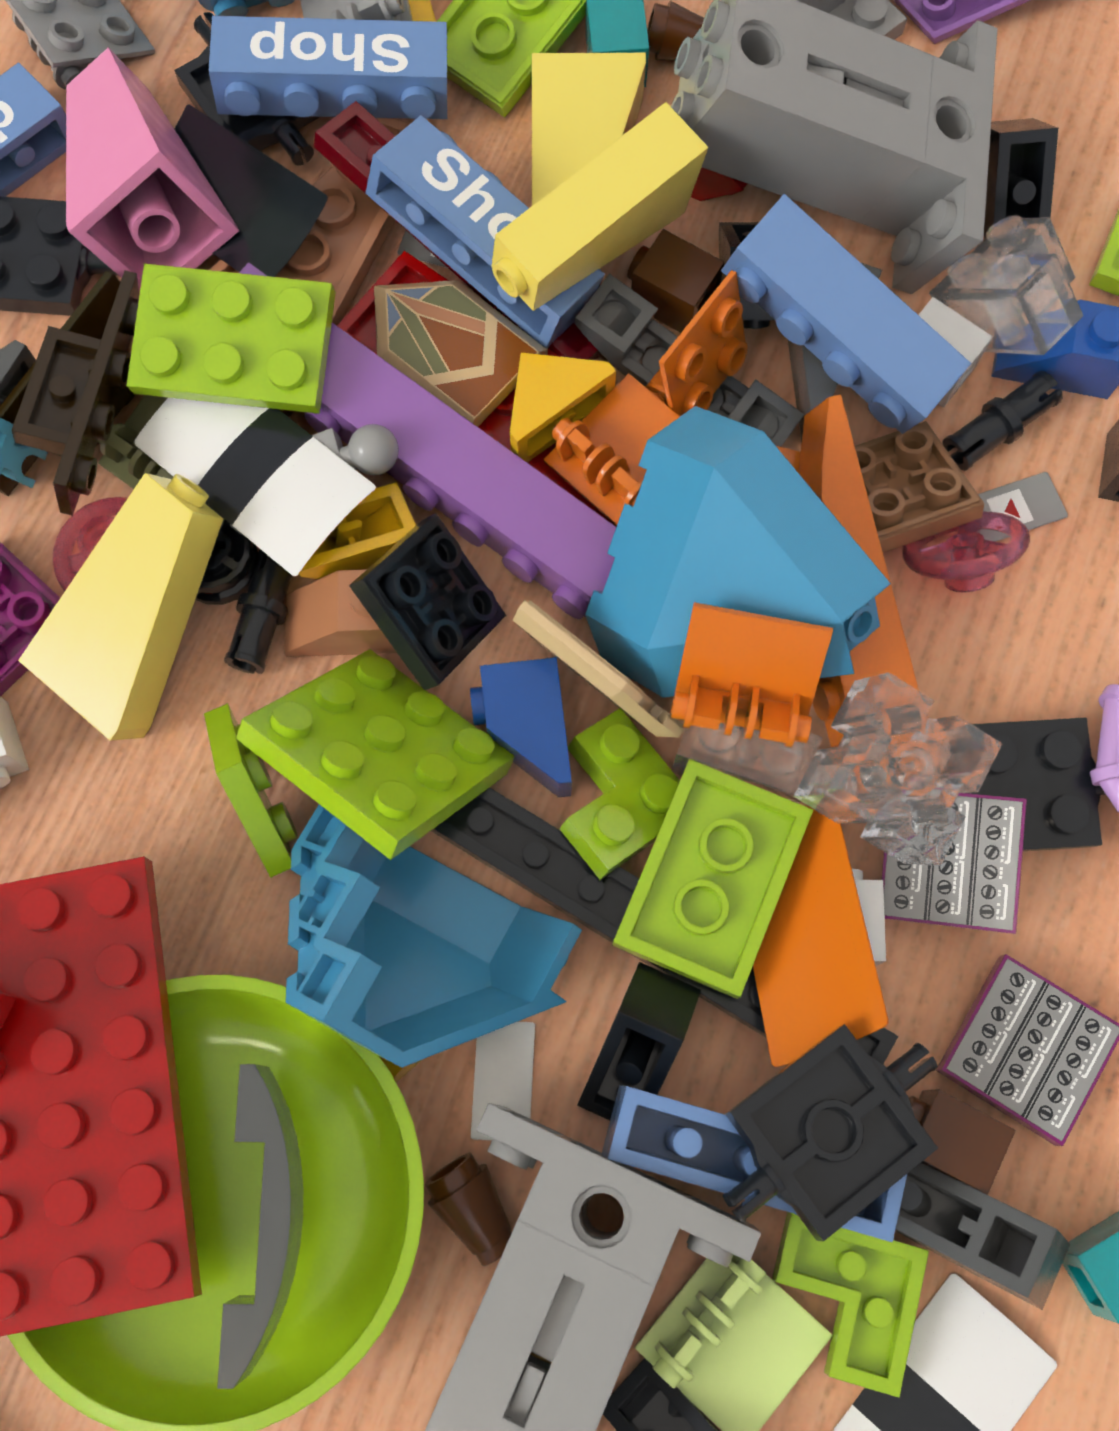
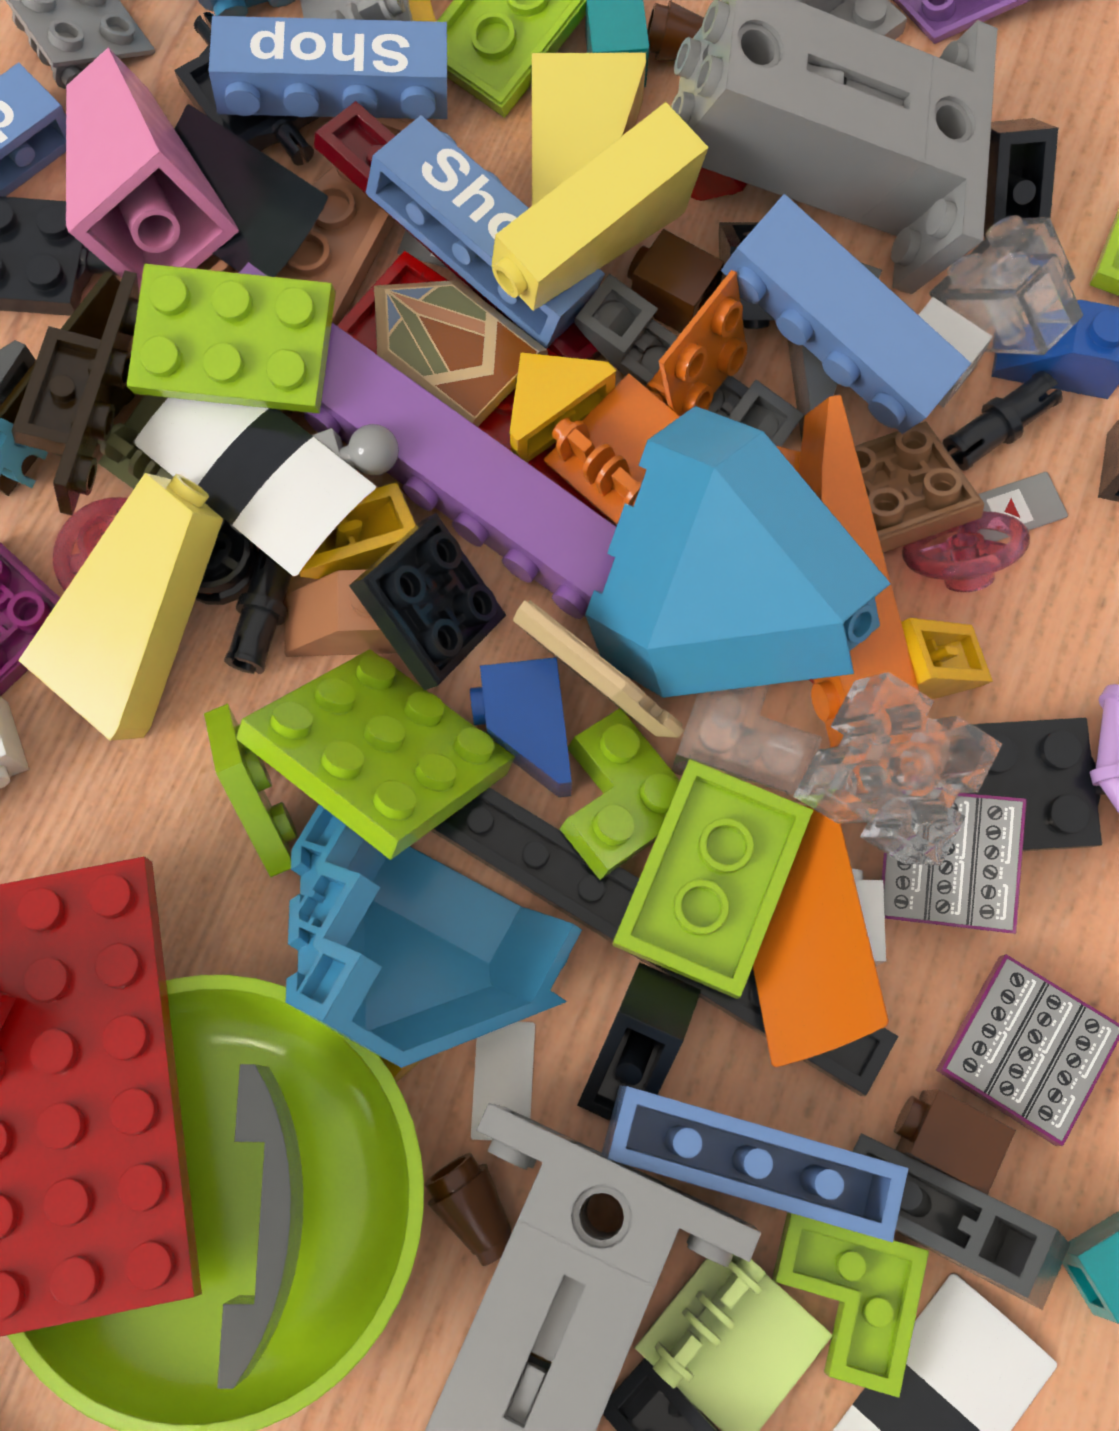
orange hinge [671,602,833,748] -> none
black plate [723,1024,938,1241] -> none
none -> yellow slope [901,618,993,702]

